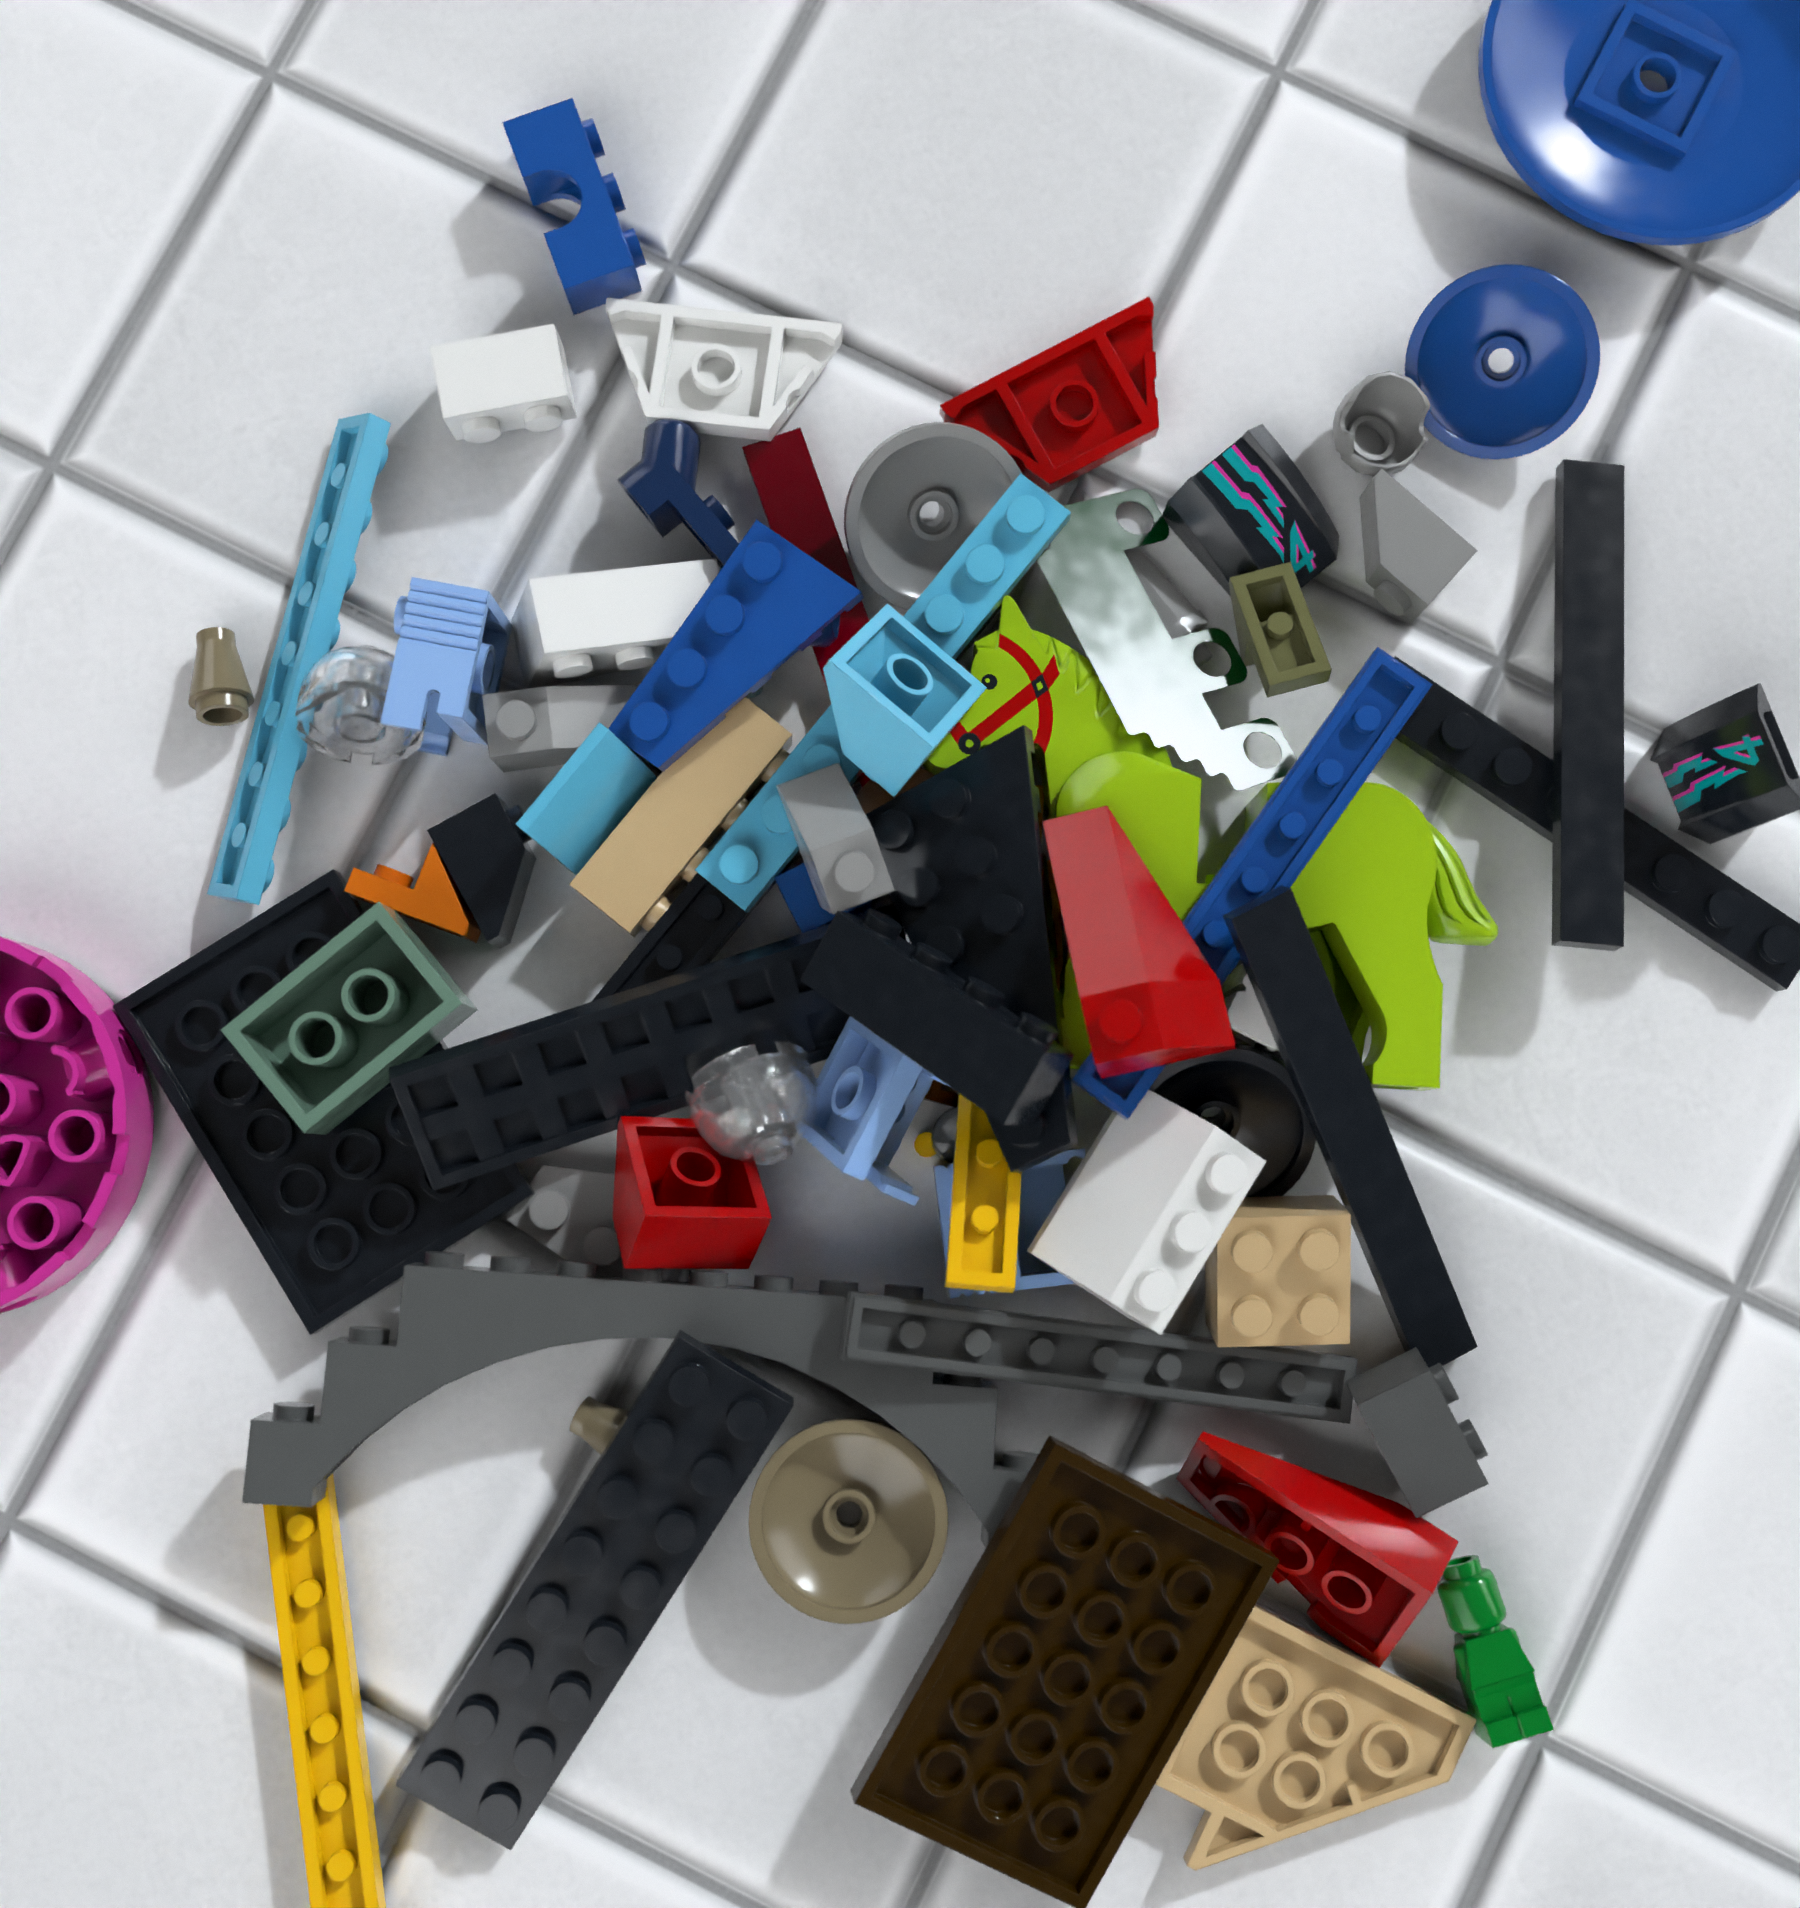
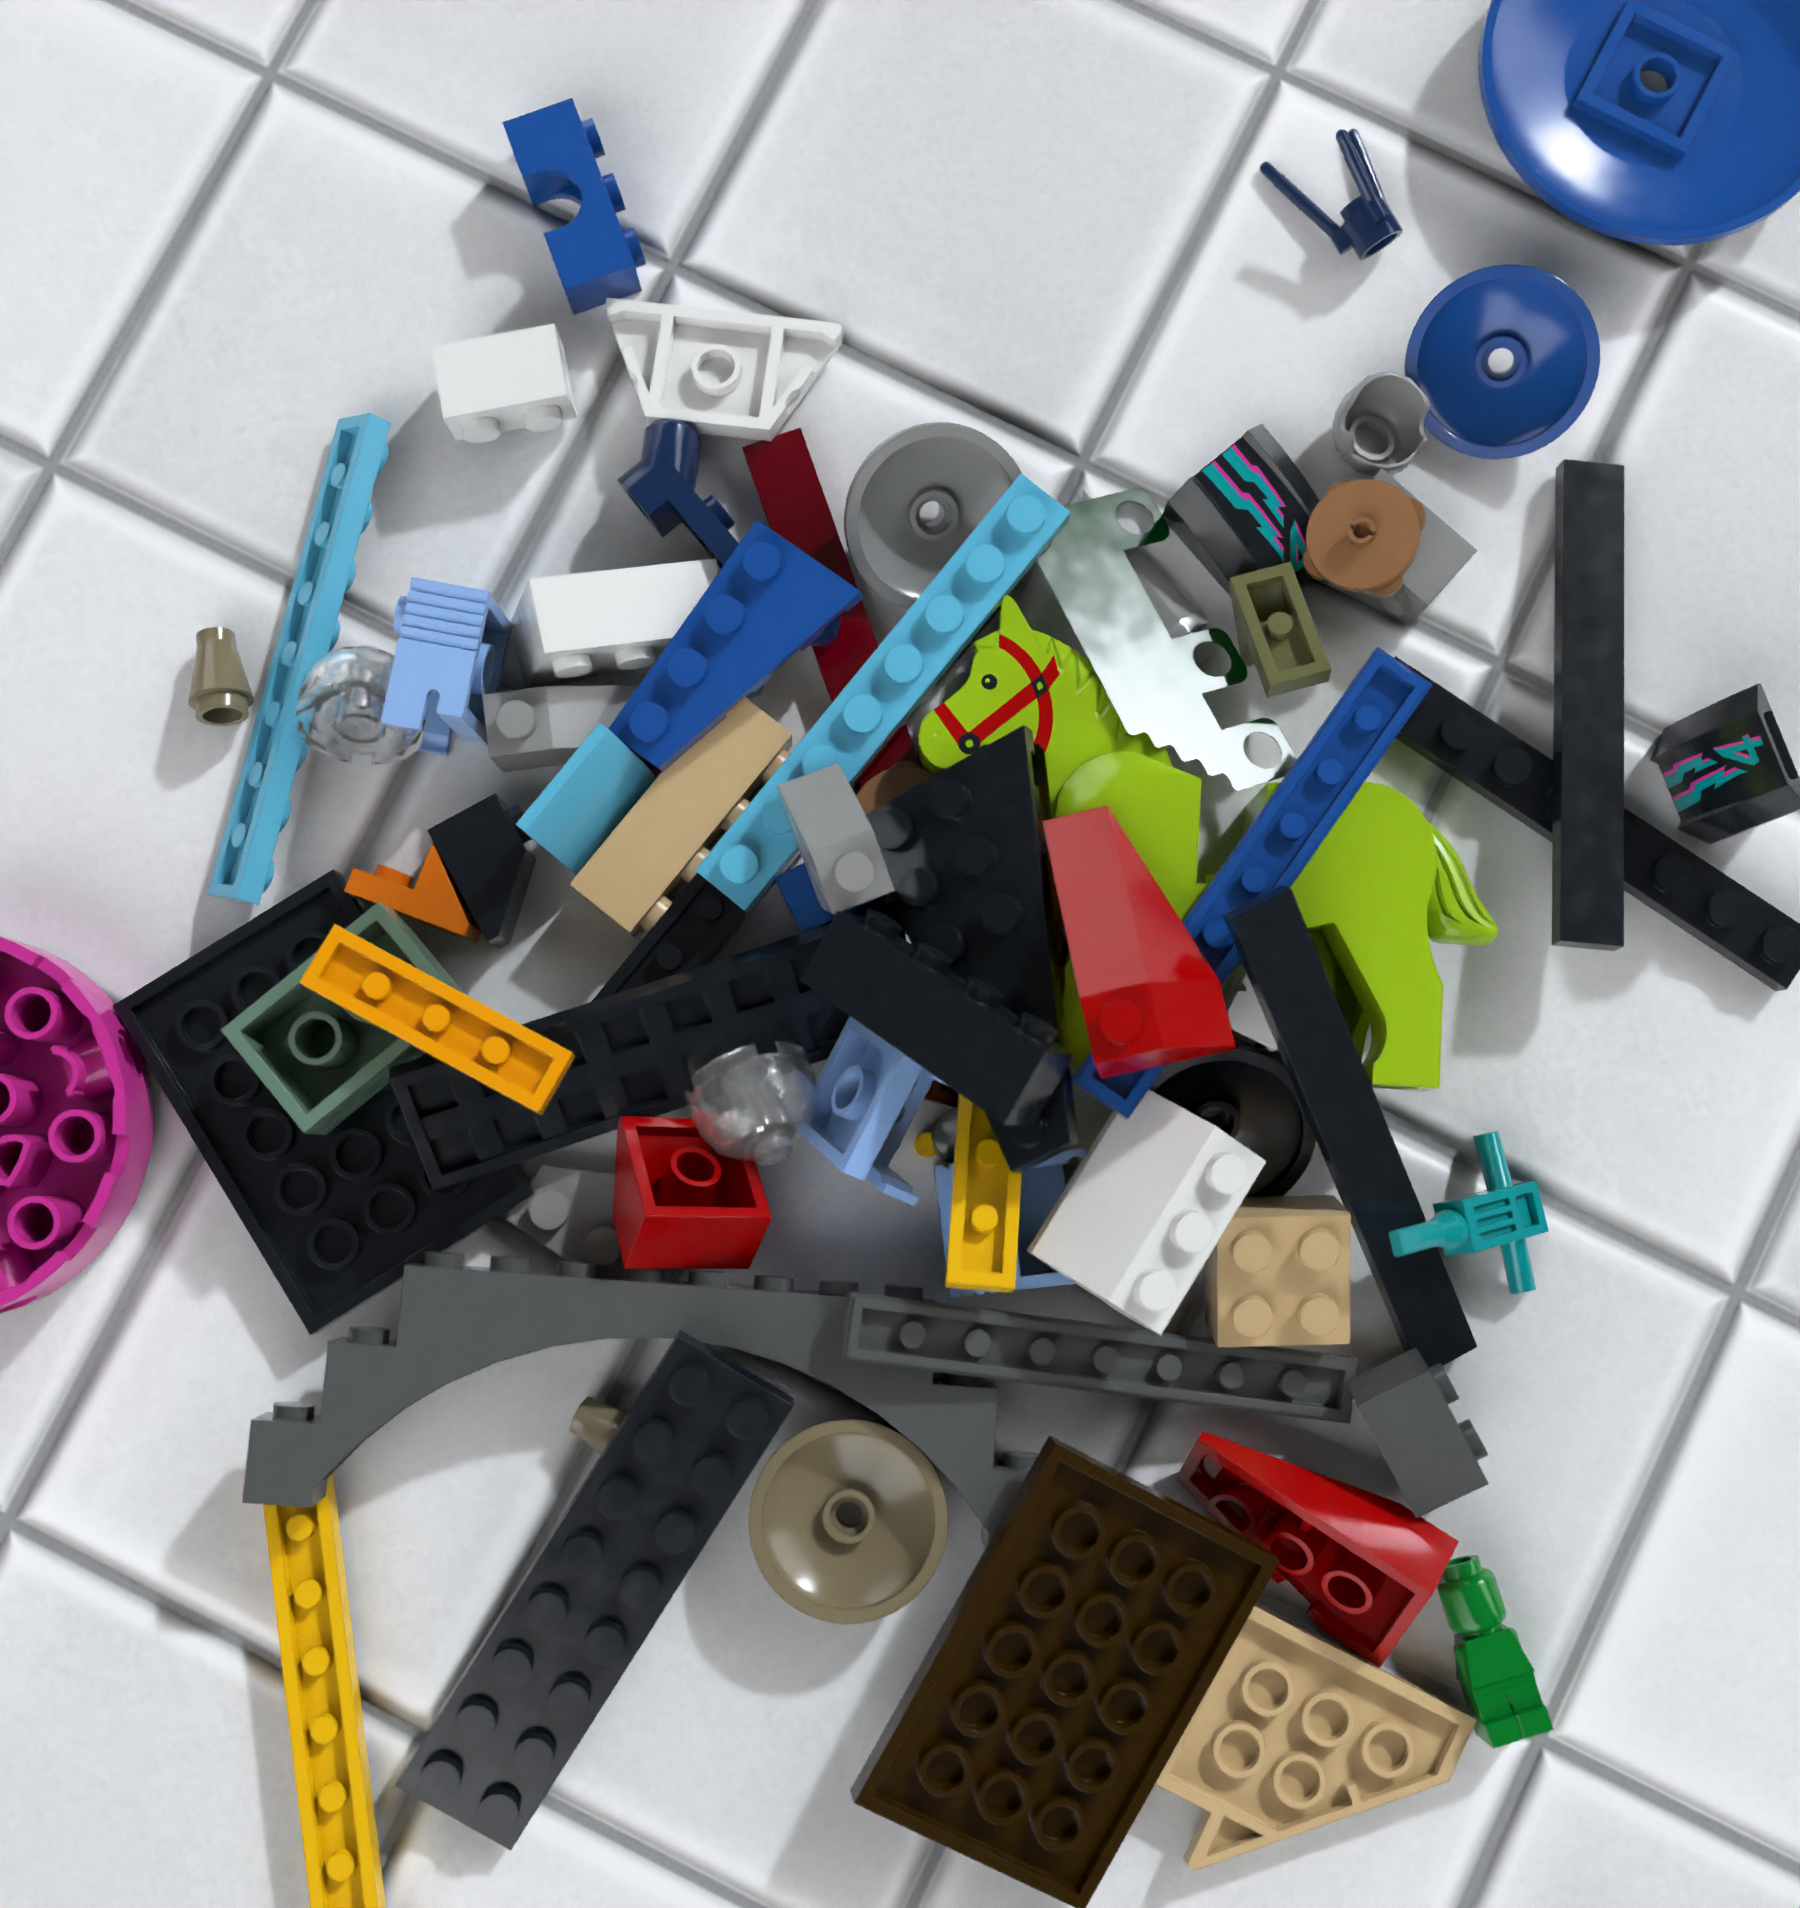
medium azure slope [823,603,987,797] -> none
red wing [939,297,1159,493] -> none
none -> light orange plate [299,924,576,1116]
none -> dark blue plant [1260,128,1403,260]
none -> medium nougat piece [1303,479,1426,598]
none -> teal piece [1388,1131,1549,1294]

